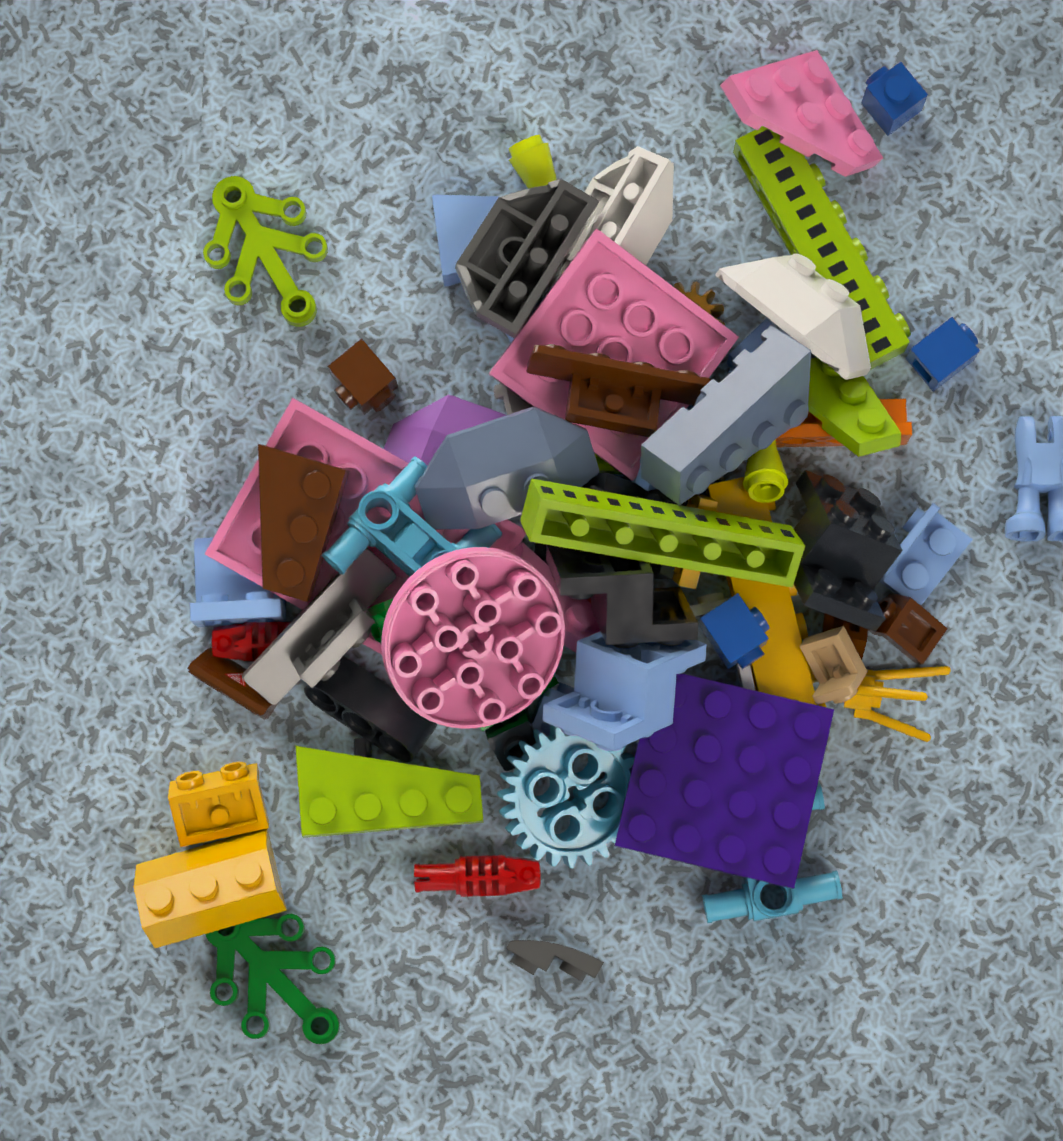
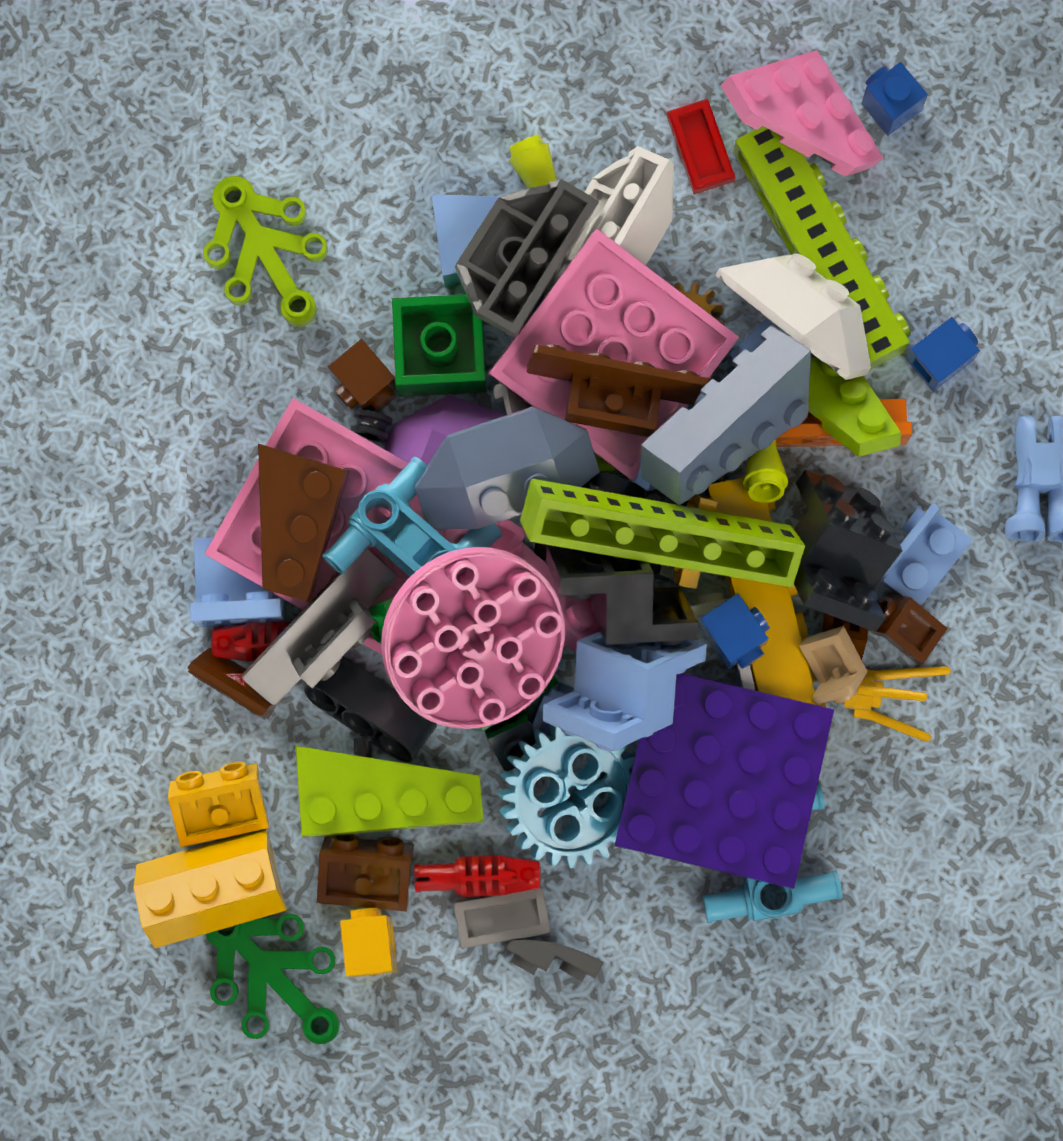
none -> reddish brown bracket [316,834,414,912]
none -> yellow brick [340,908,398,978]
none -> black bush [350,409,393,442]
none -> green brick [392,294,487,397]
none -> light grey tile [454,888,551,949]
none -> red tile [666,99,736,195]

